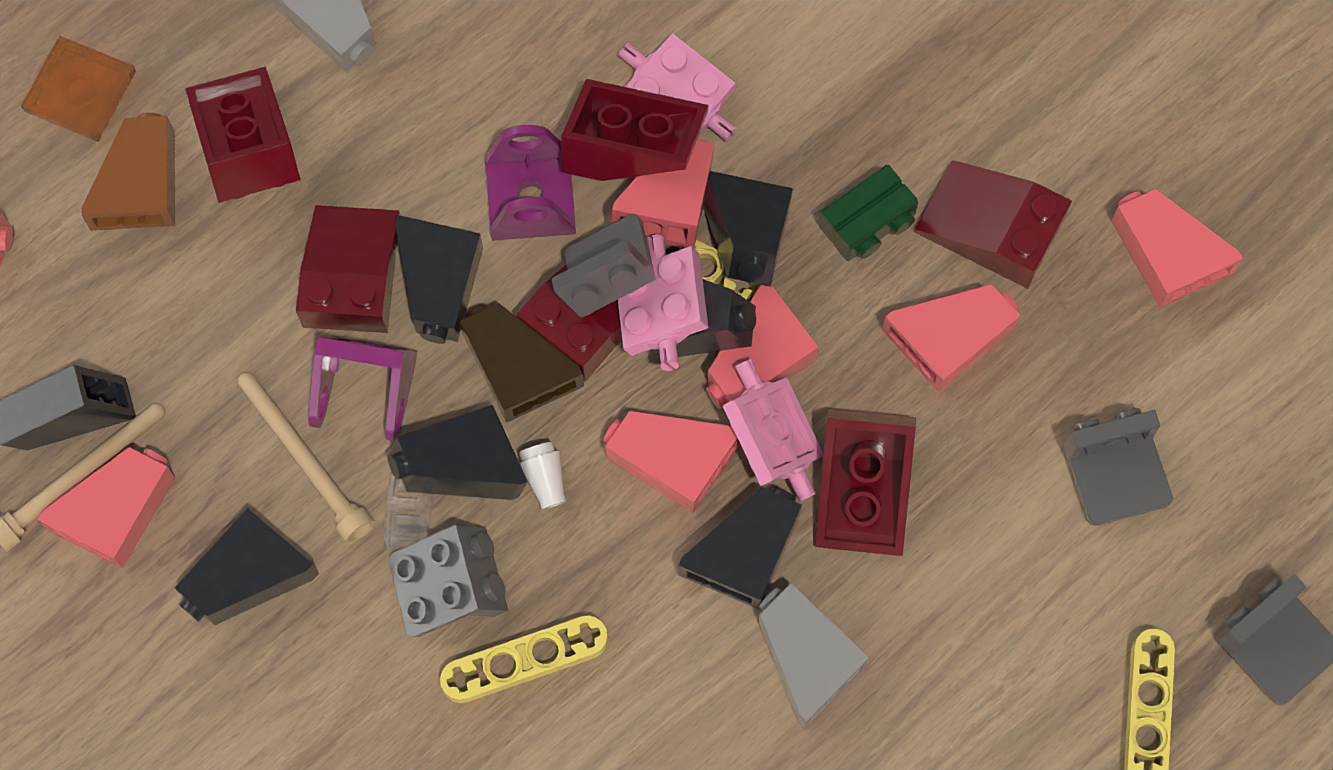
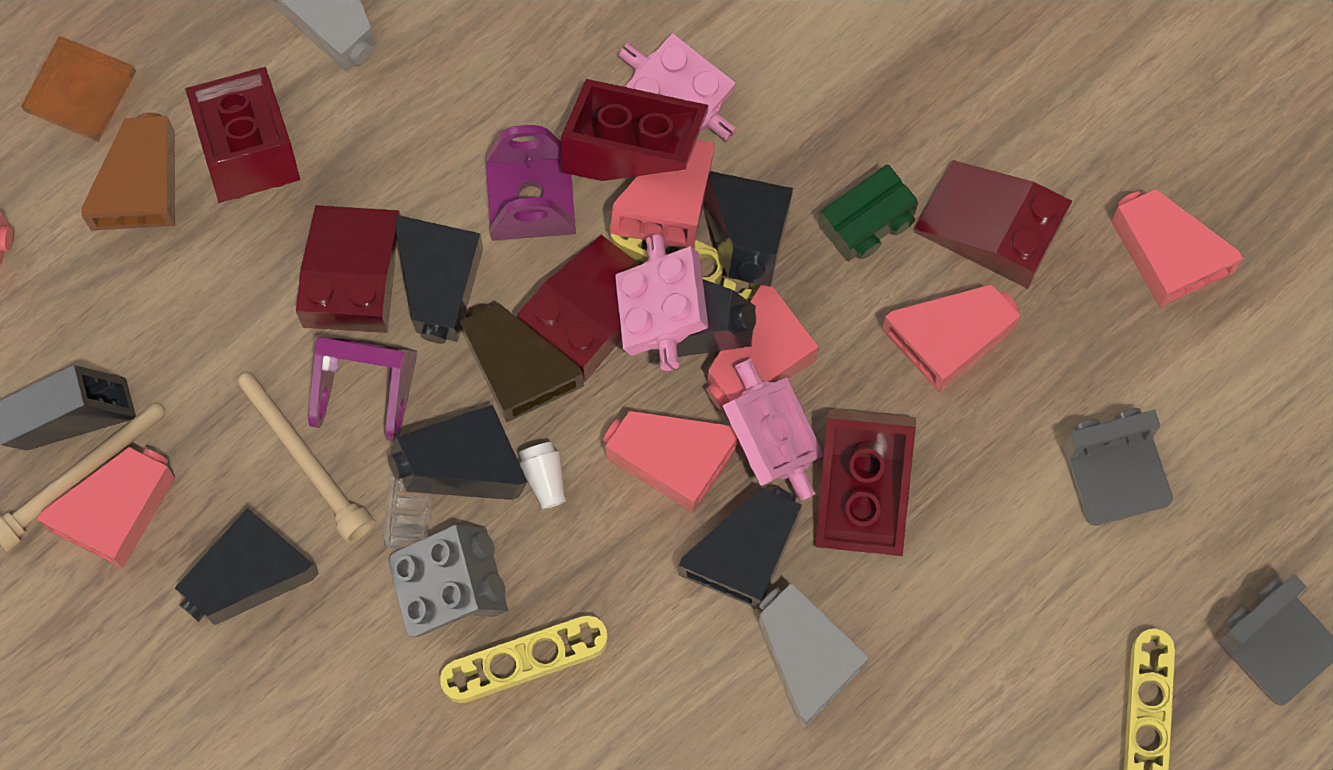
dark grey bracket [552,214,656,318] -> none

